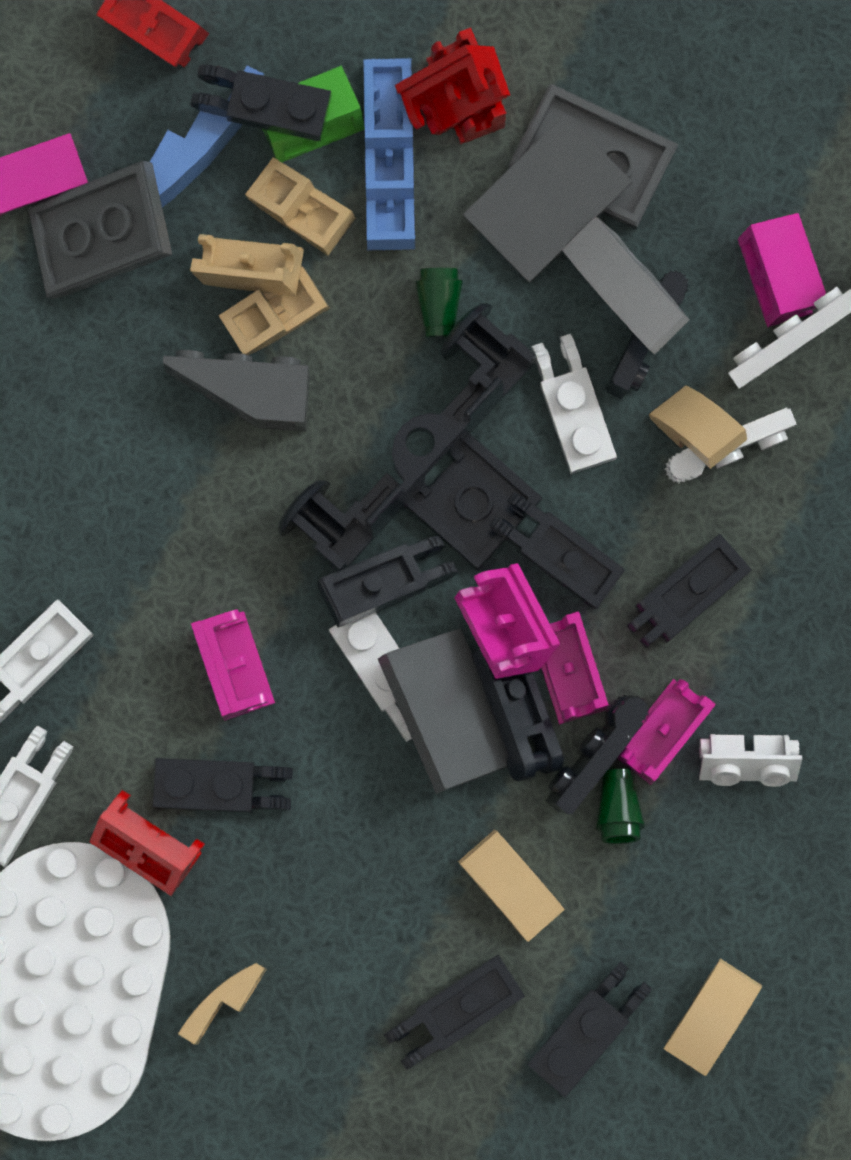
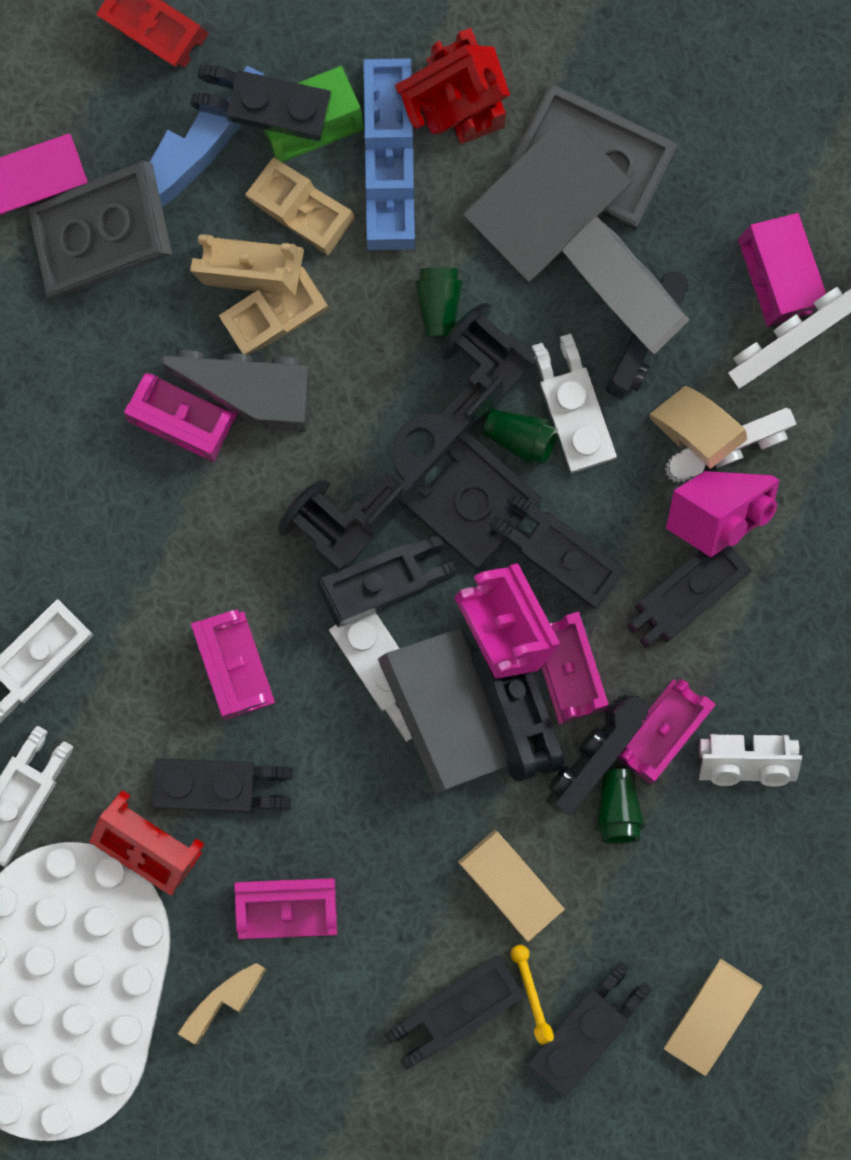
none -> dark pink hinge [124,373,237,462]
none -> dark pink hinge [235,878,337,939]
none -> dark green cone [483,409,558,465]
none -> yellow hinge [510,944,554,1045]
none -> dark pink slope [666,471,780,557]

